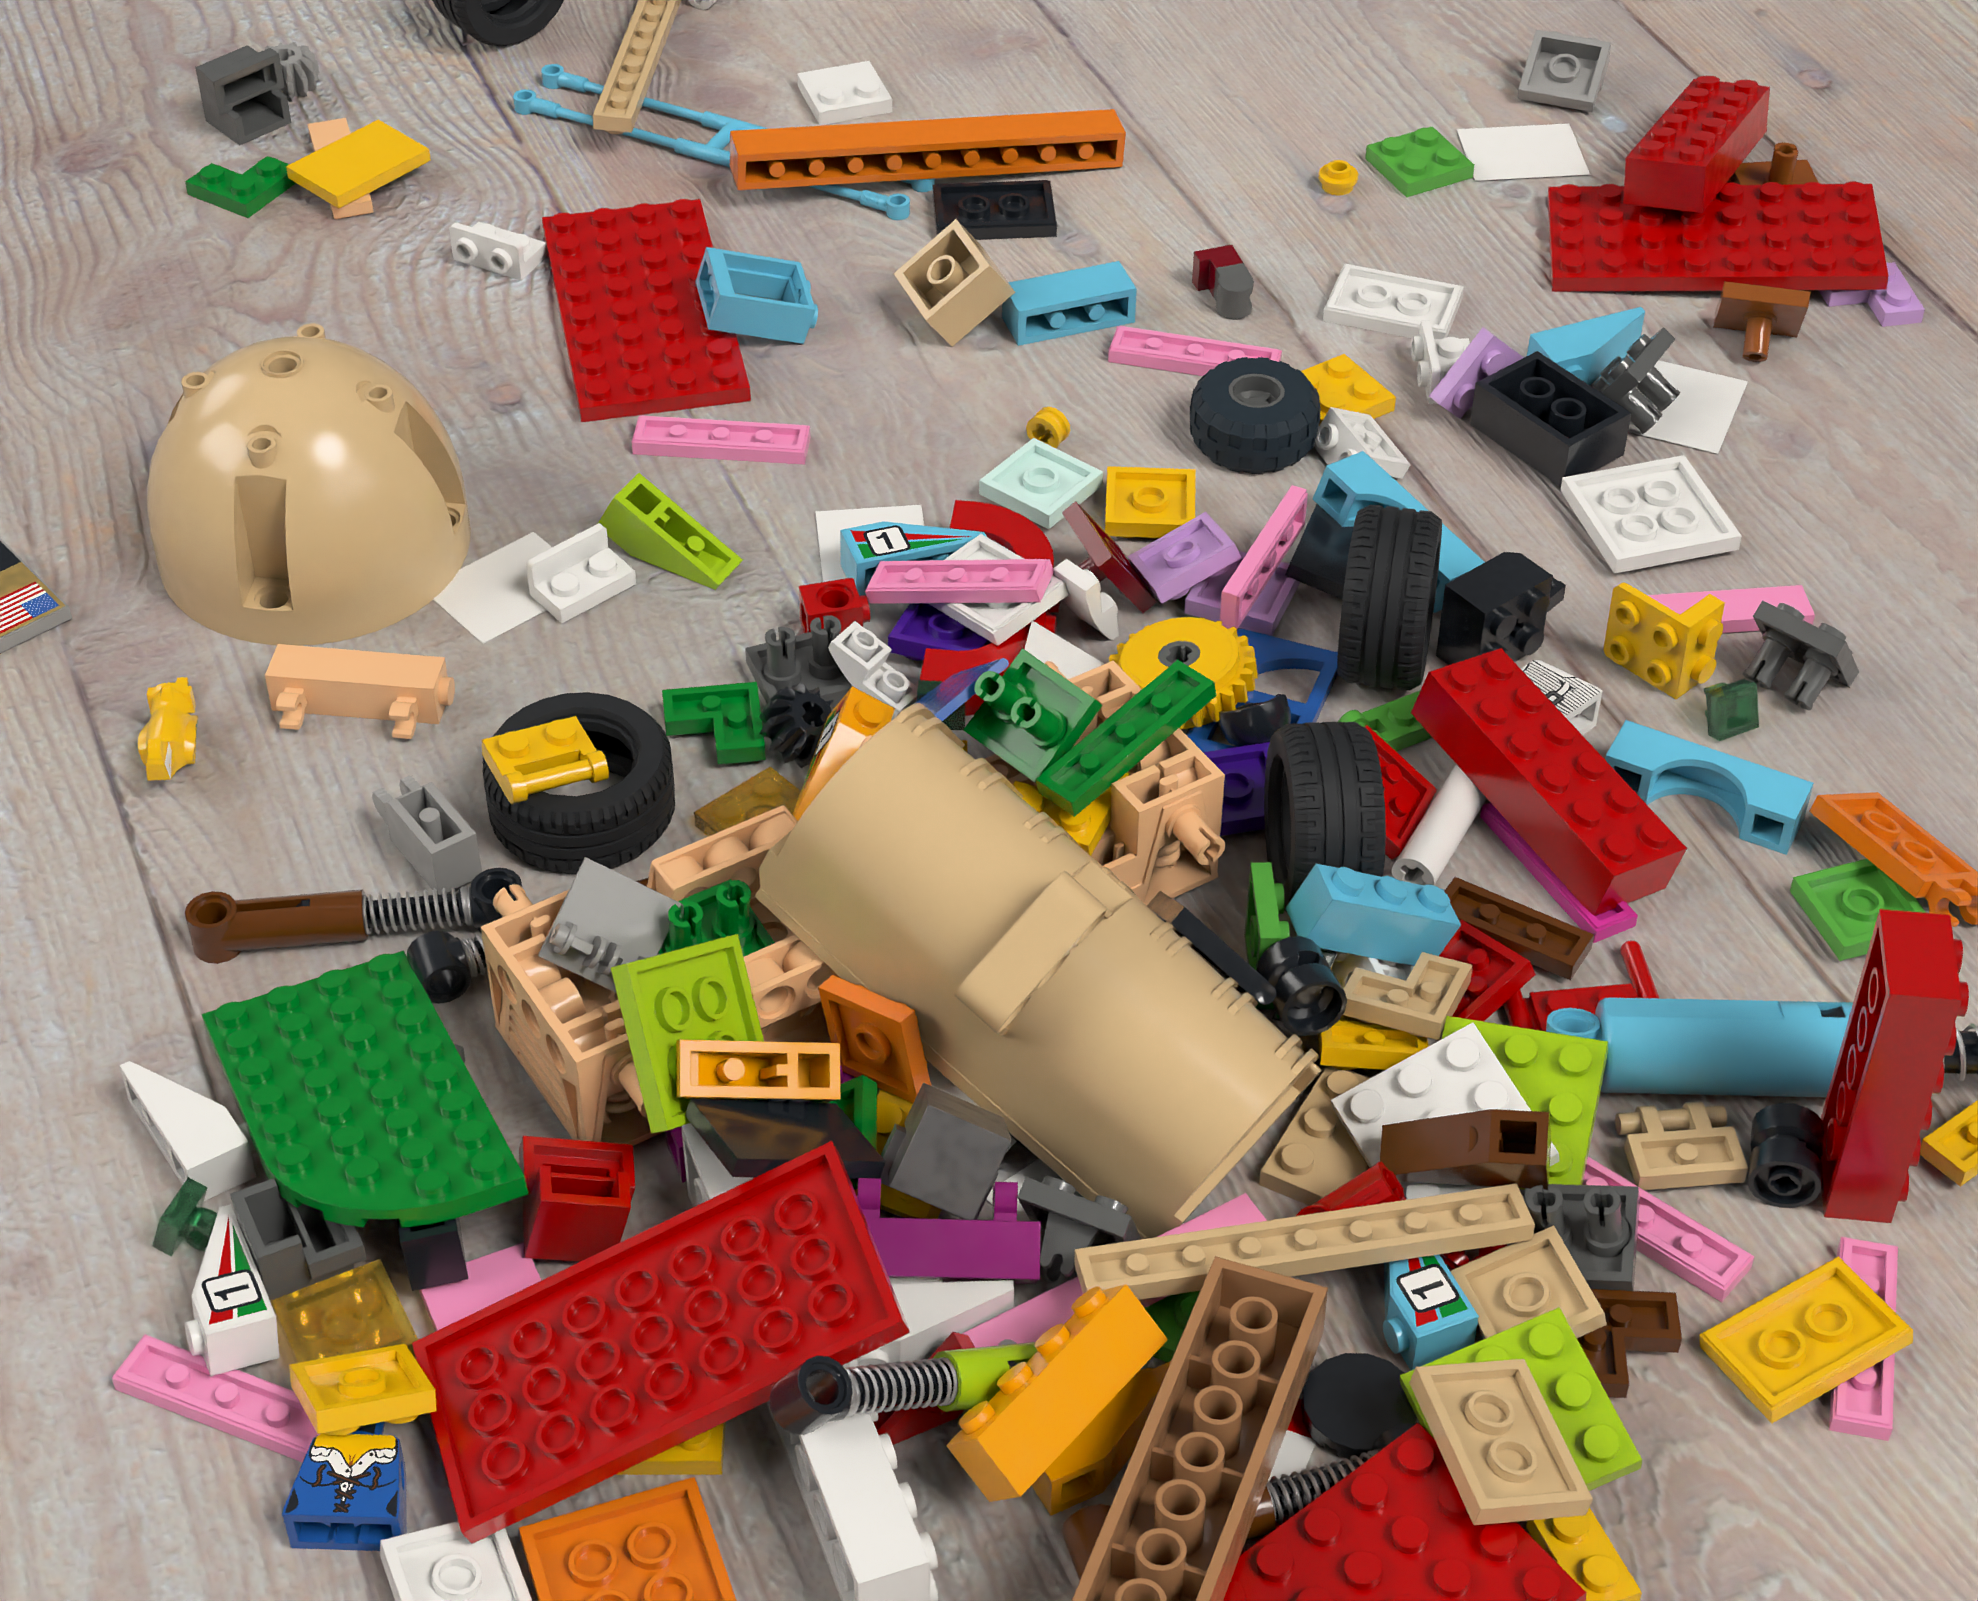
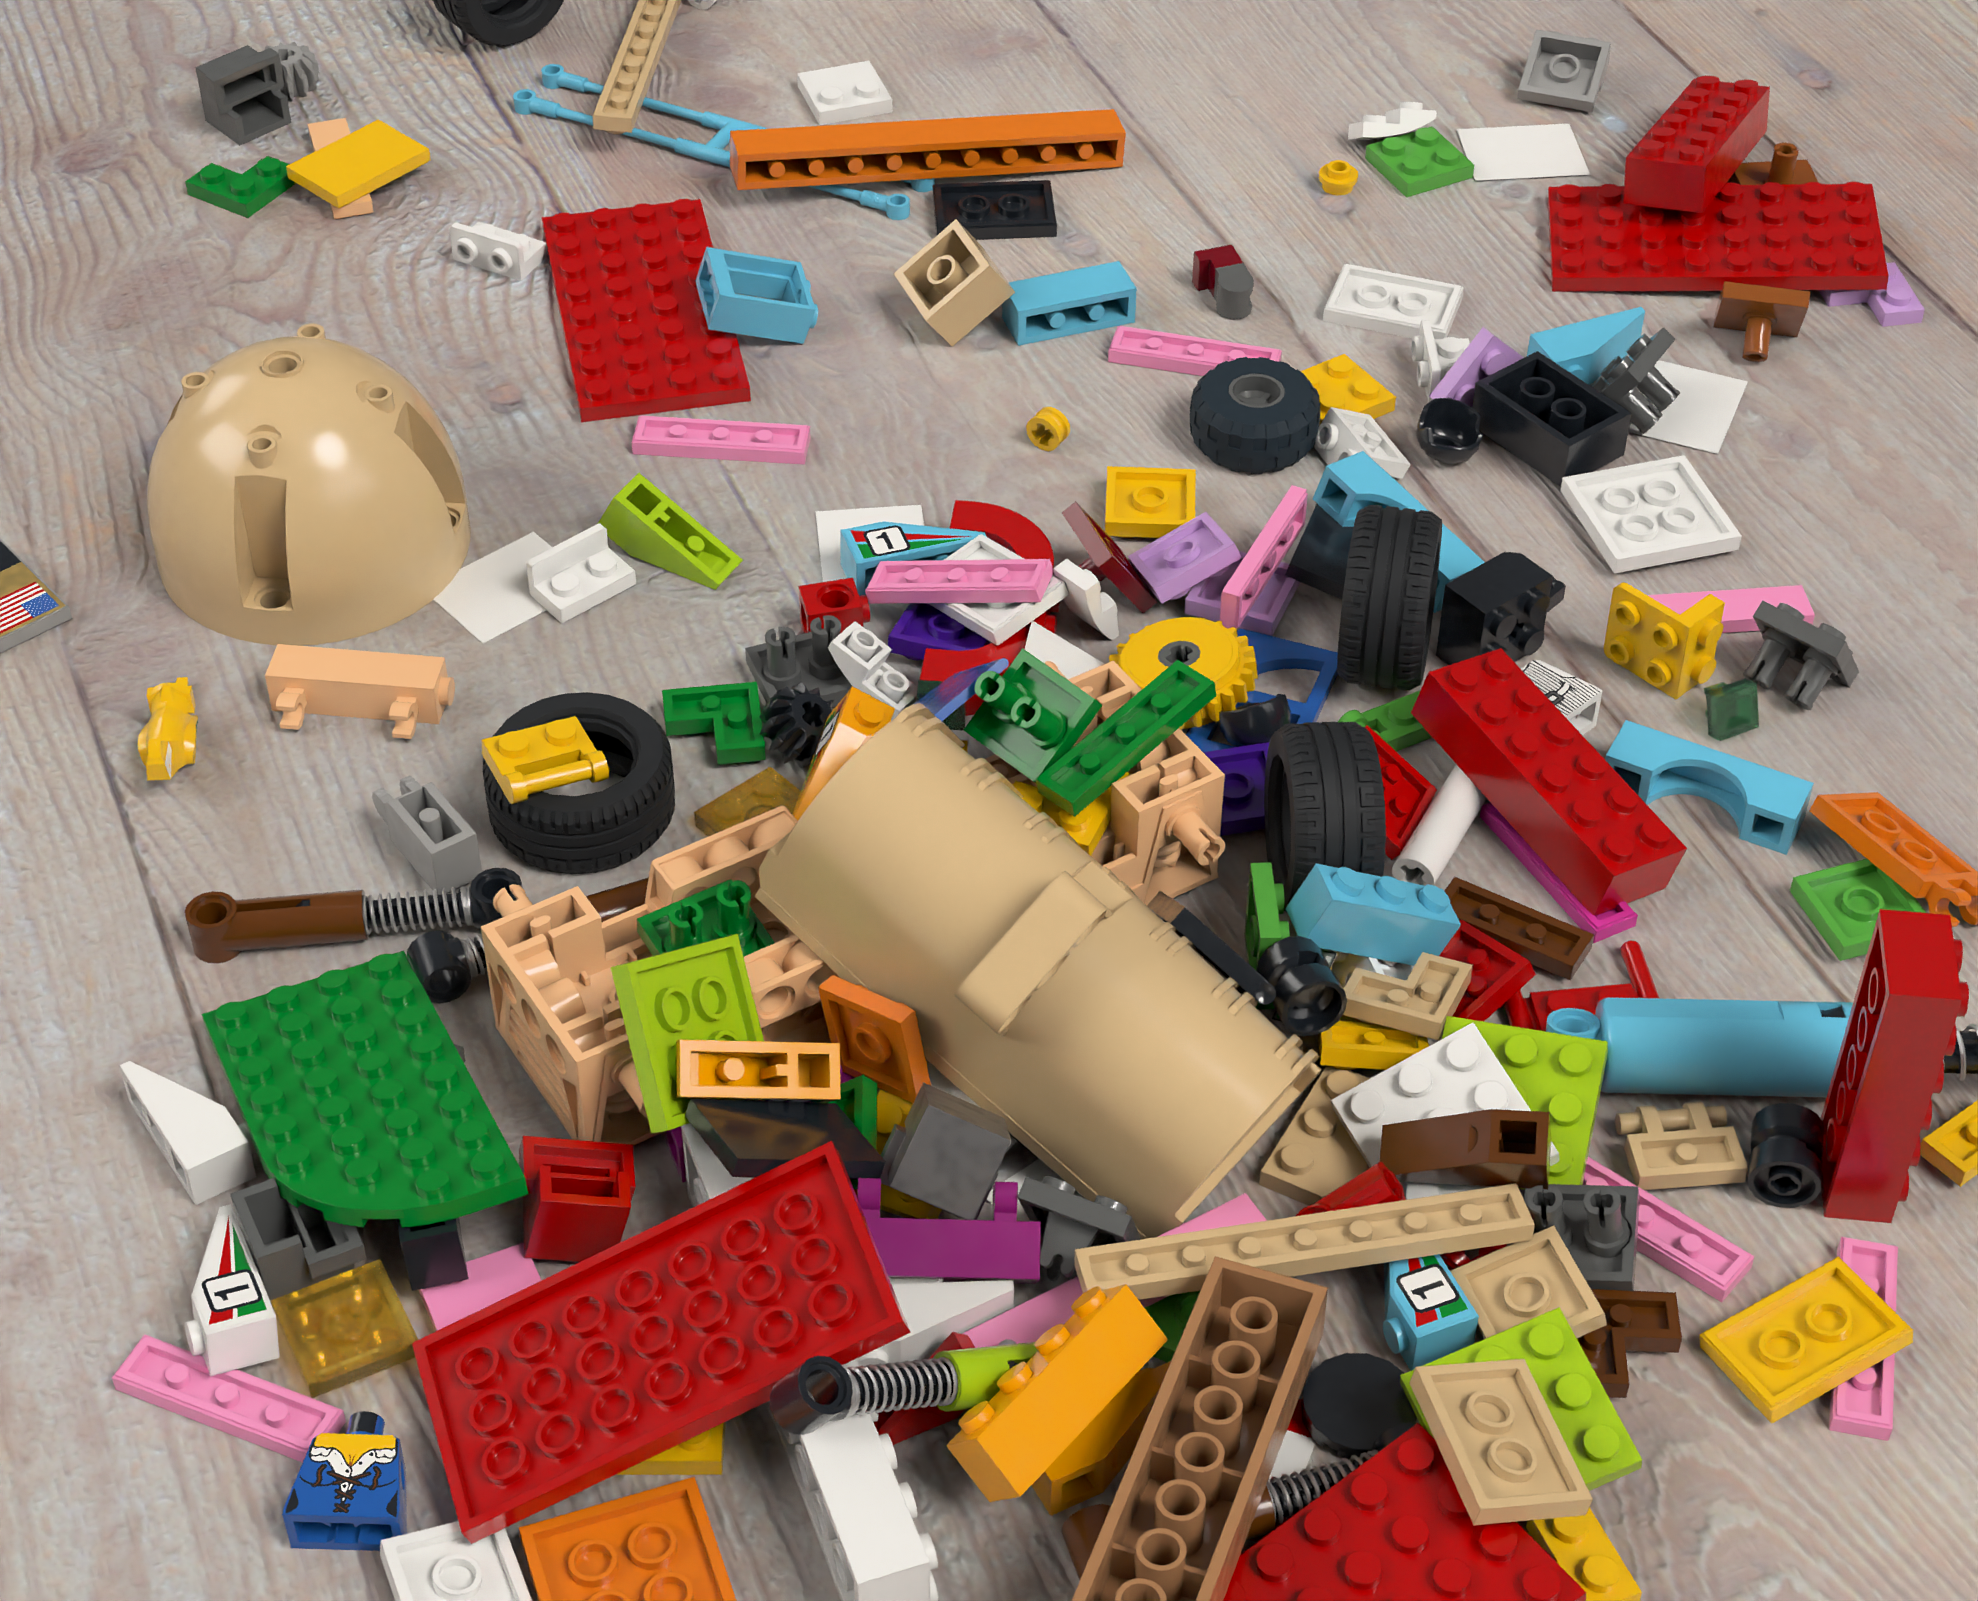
clear green tile [152,1177,218,1257] -> none
yellow plate [289,1343,436,1435] -> none
light grey hinge [538,857,681,993] -> none
light aqua plate [979,438,1103,529] -> none
none -> white slope [1348,102,1436,140]
none -> black hair [1416,398,1483,464]

